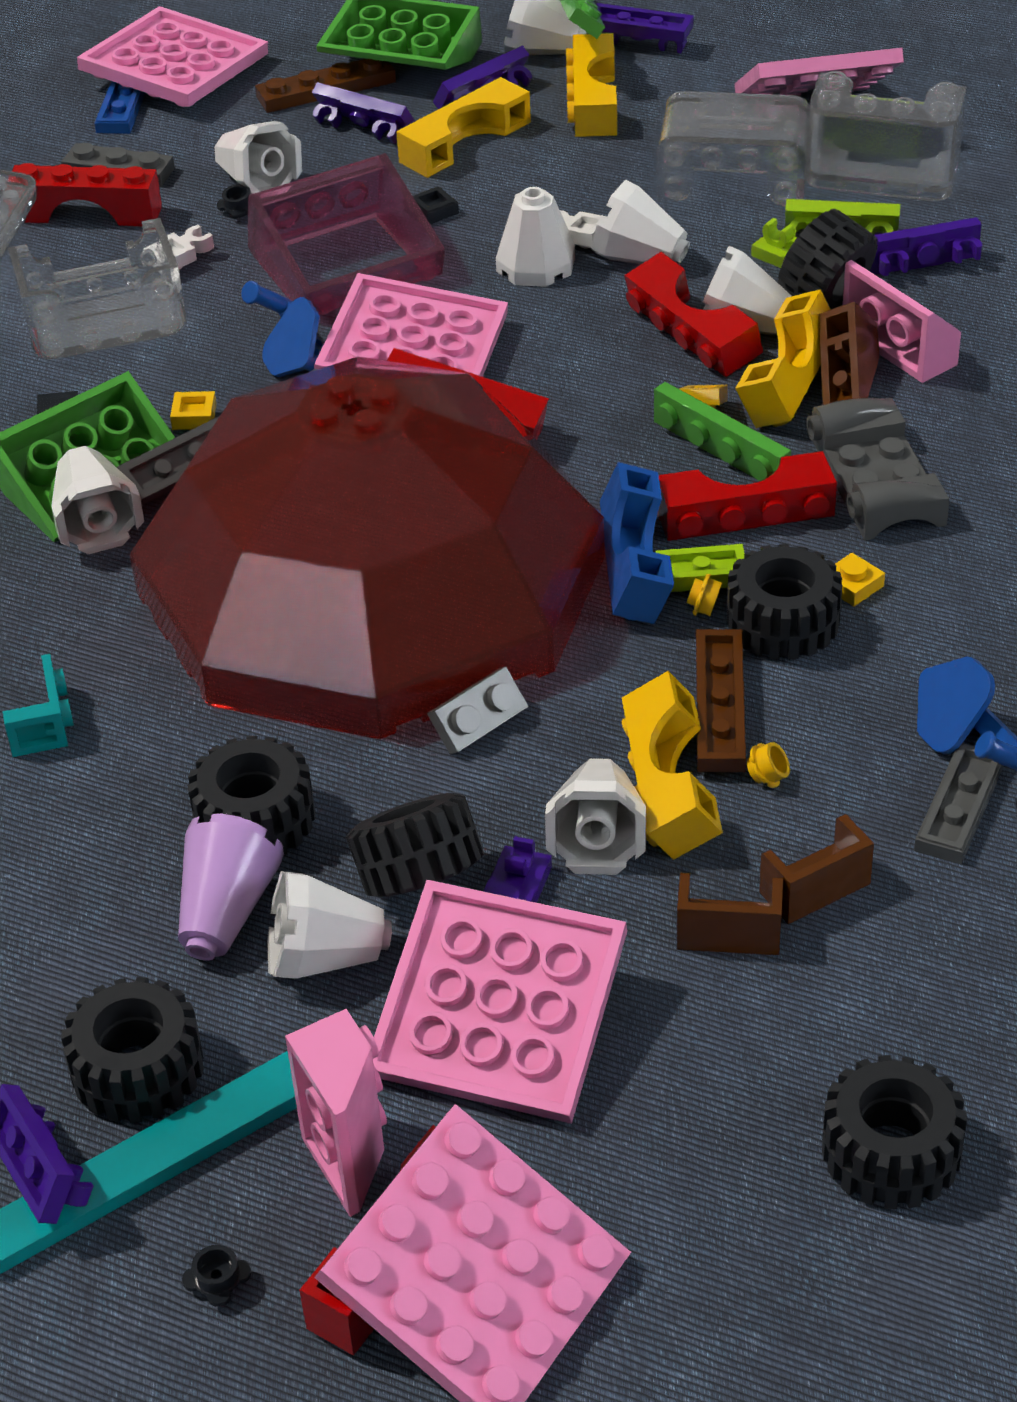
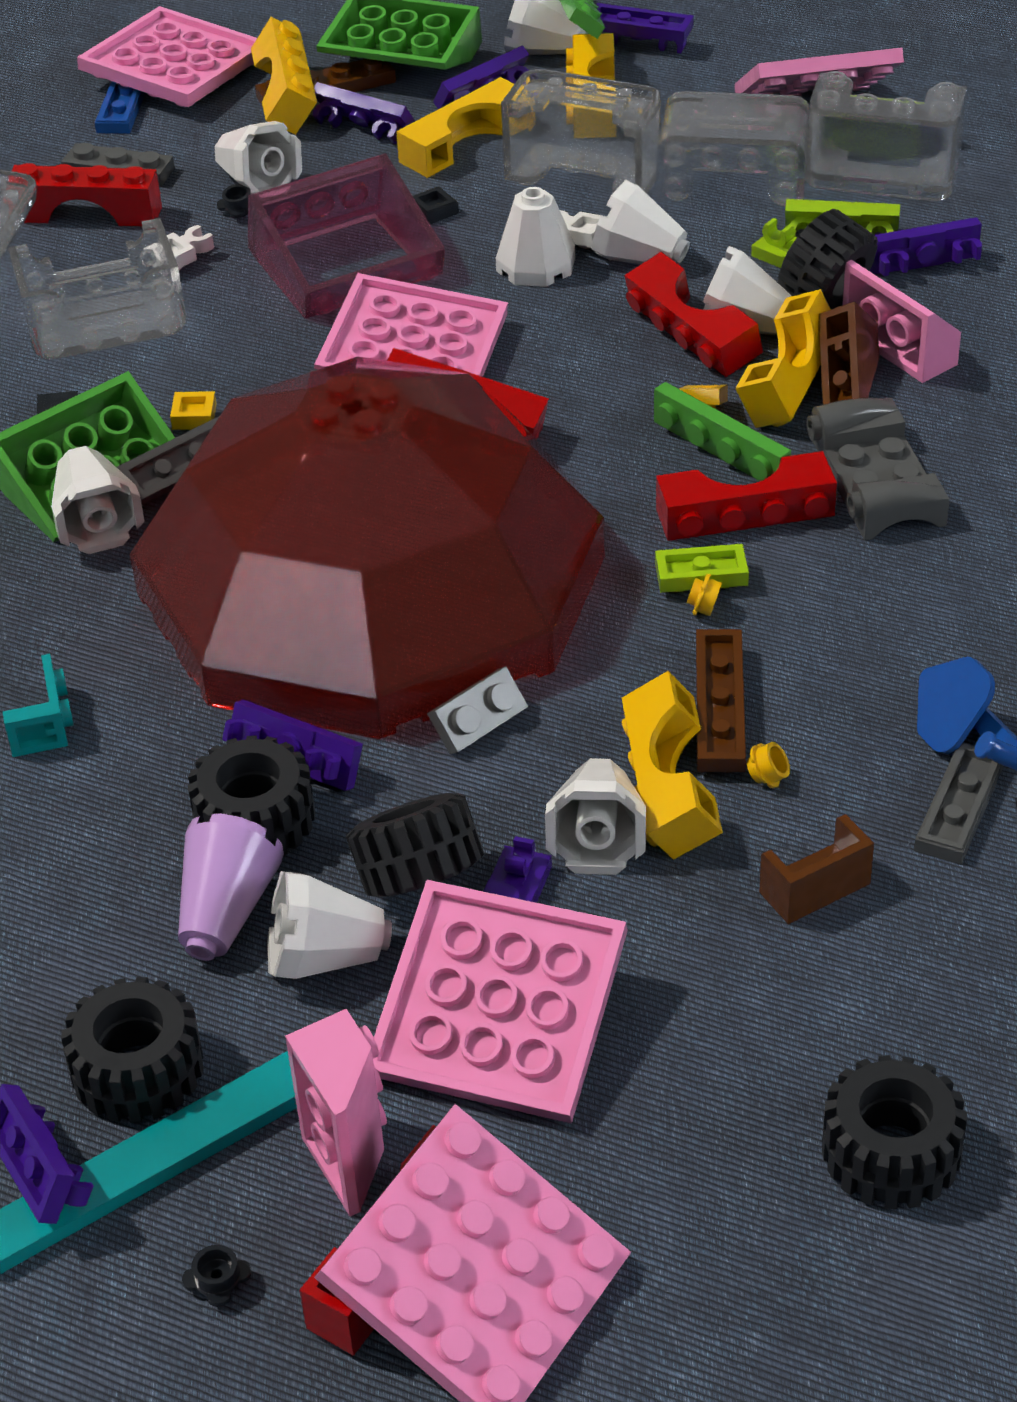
blue piece [241,281,323,377] -> none
blue arch [600,462,674,624] -> none
reddish brown panel [677,873,783,955] -> none
black tyre [727,544,842,660] -> none
yellow plate [835,553,885,607] -> none
none -> dark purple plate [222,699,363,791]
none -> yellow arch [251,17,317,135]
none -> clear windscreen [501,69,661,194]

